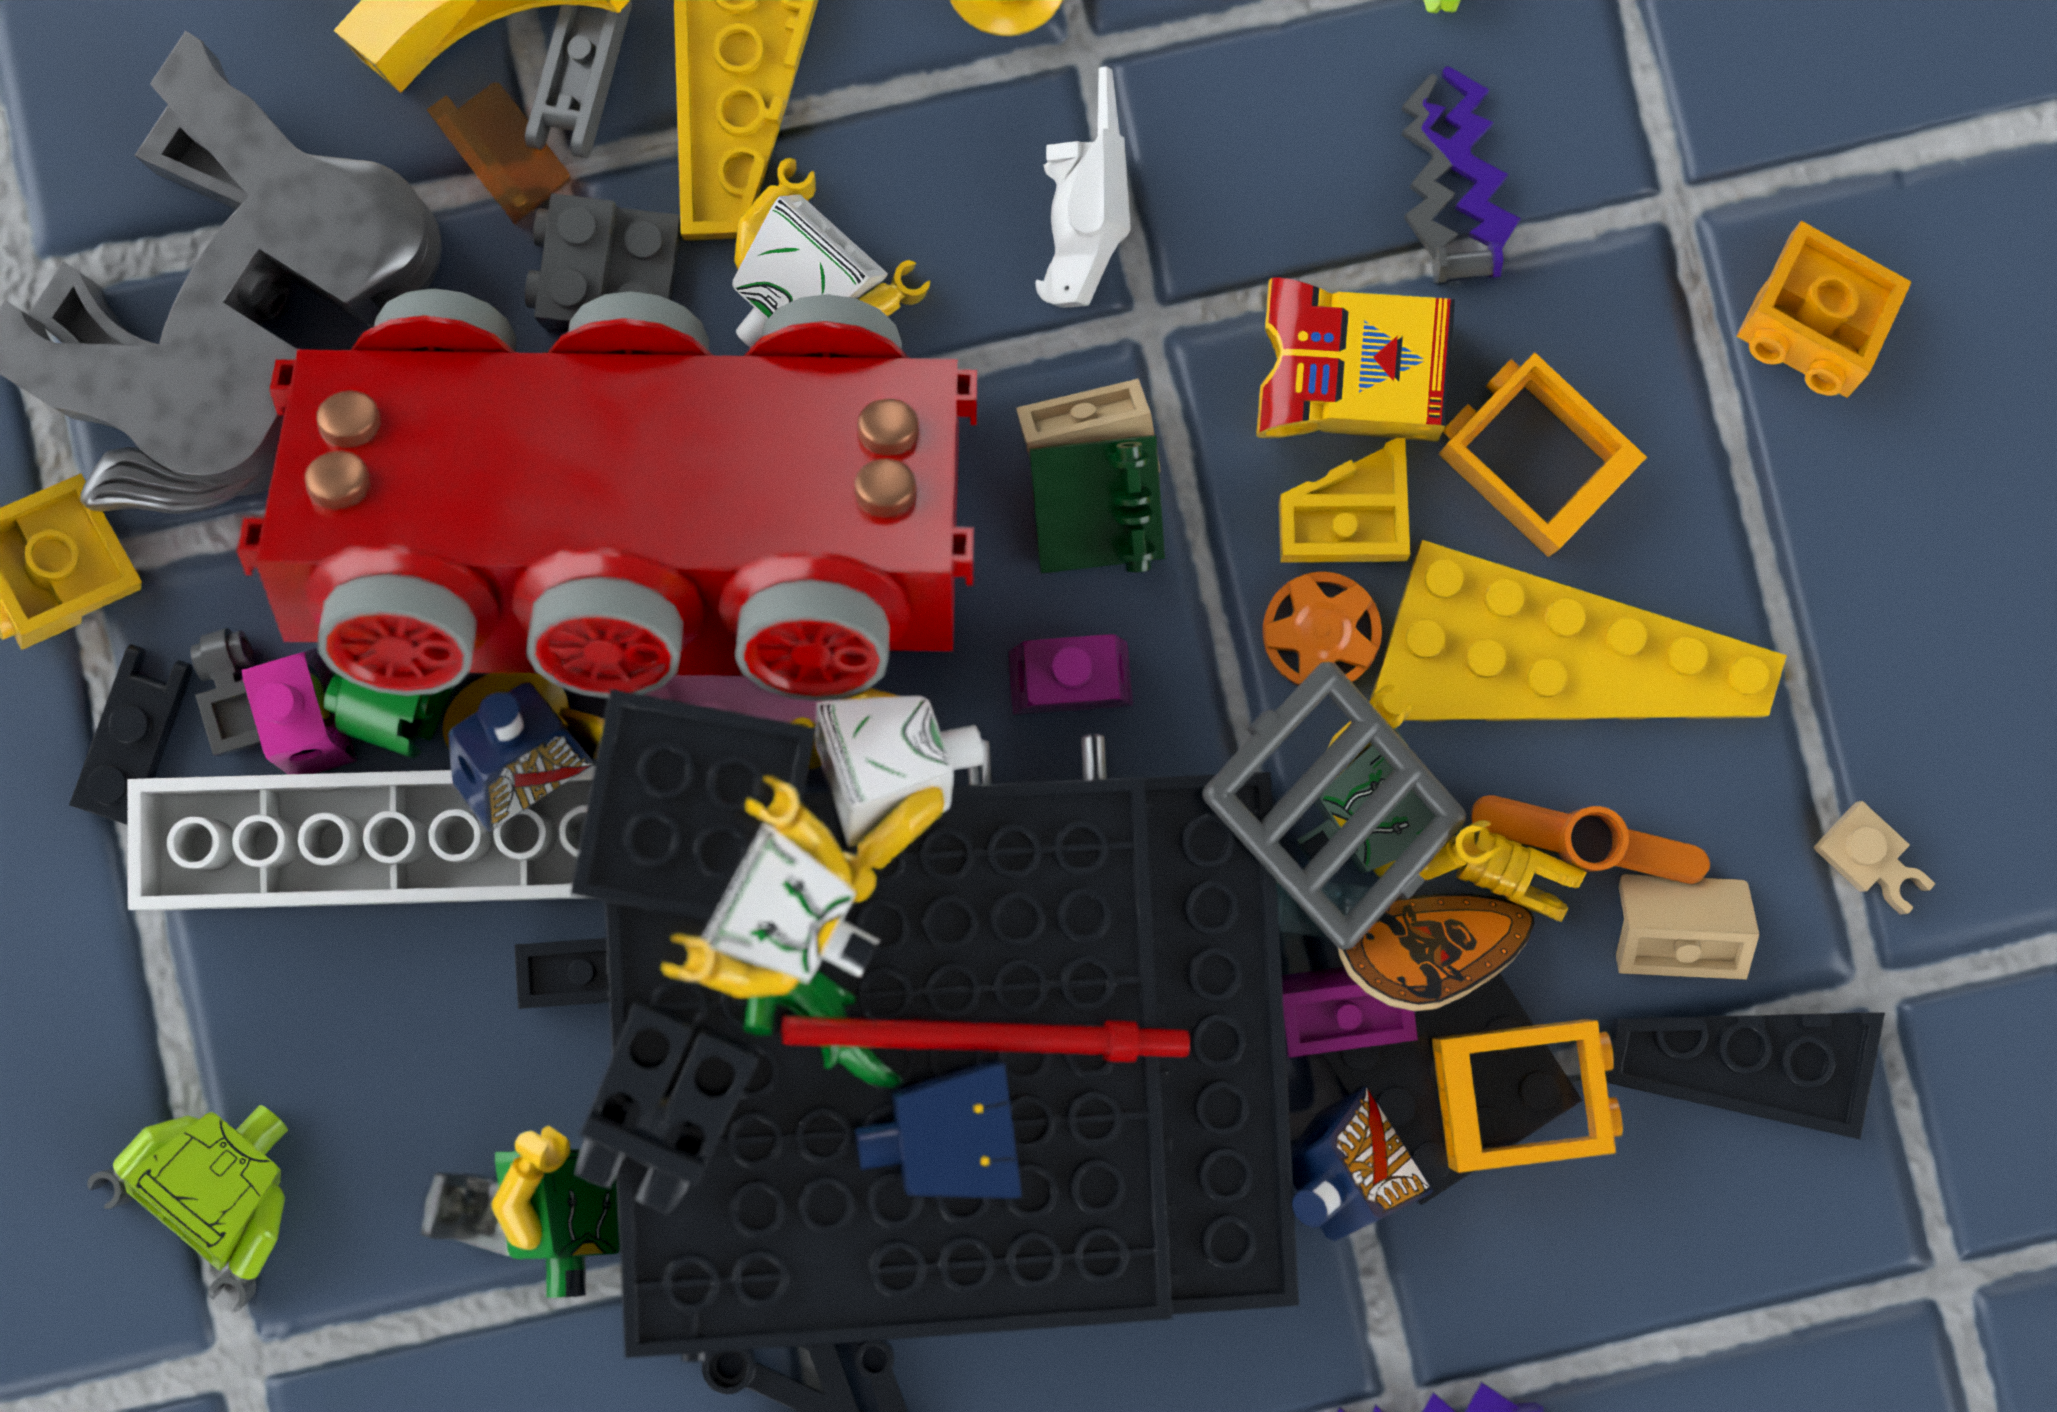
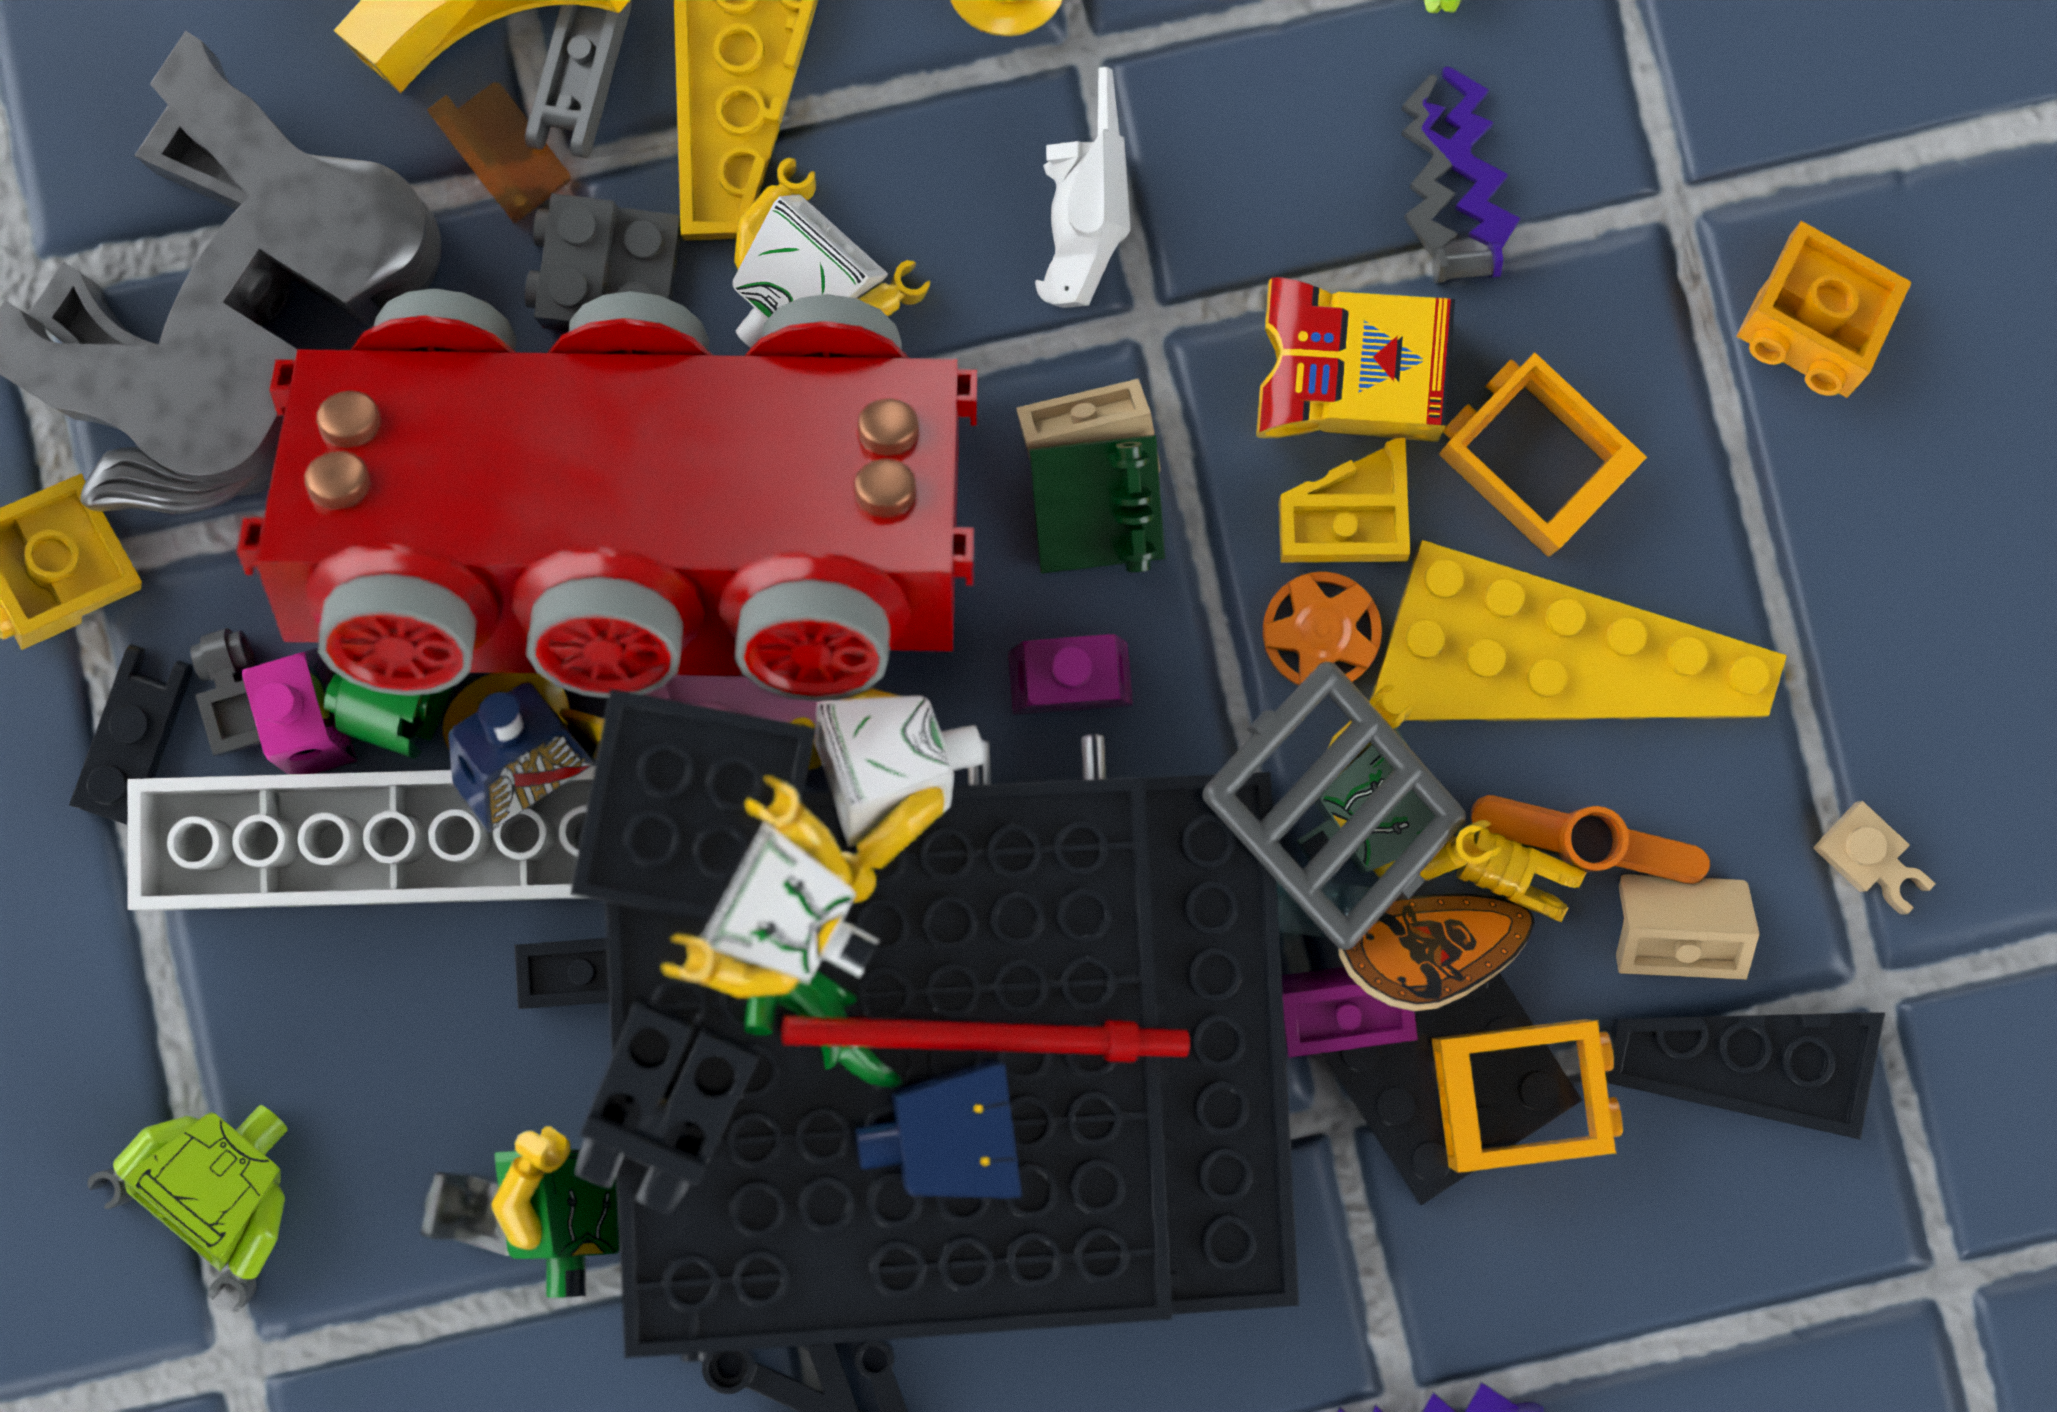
torso [1291,1086,1433,1242] -> none

